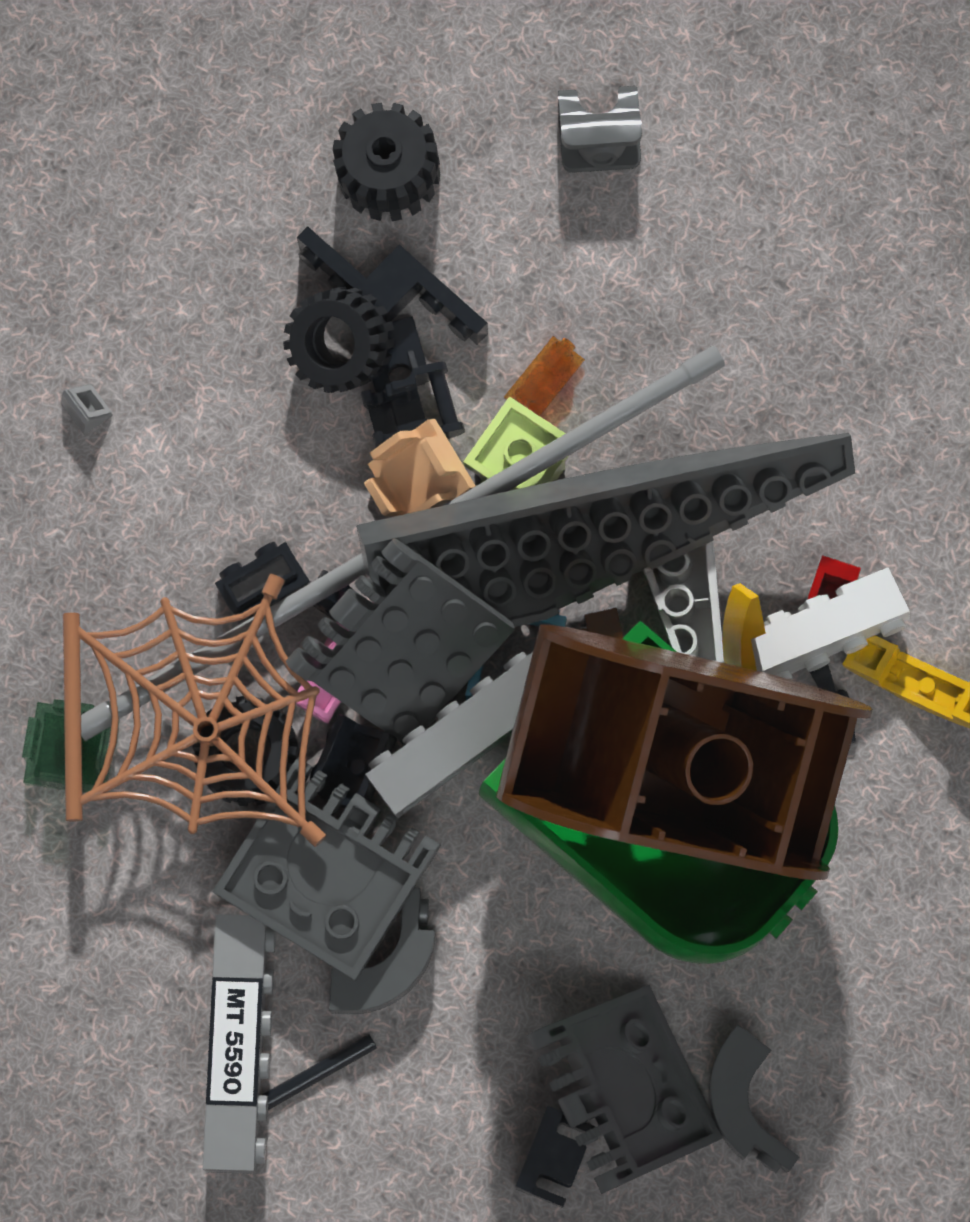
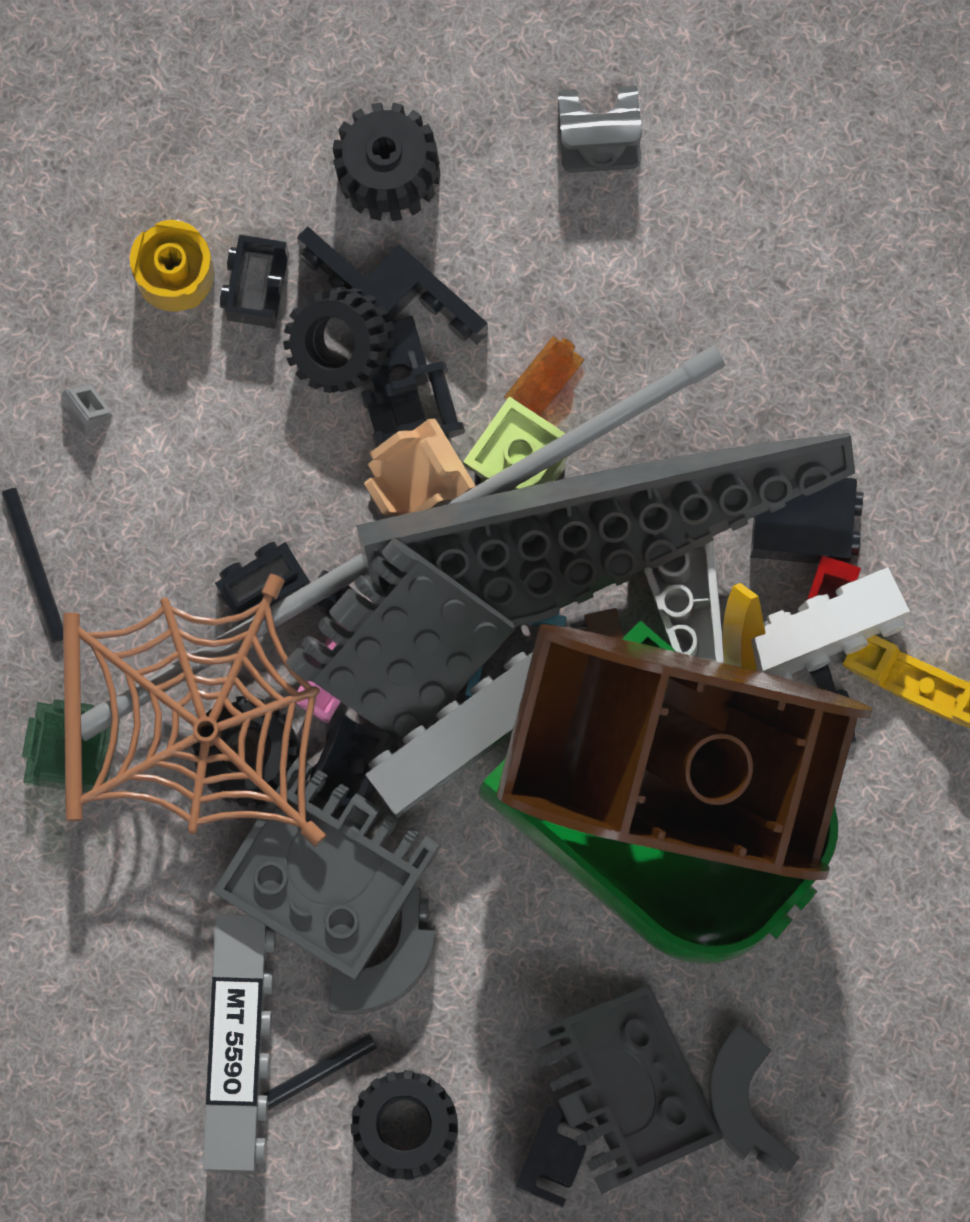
none -> black bar [1,488,63,643]
none -> yellow brick [130,220,215,312]
none -> black window [220,235,289,329]
none -> black tyre [351,1070,458,1180]
none -> black brick [750,478,864,564]

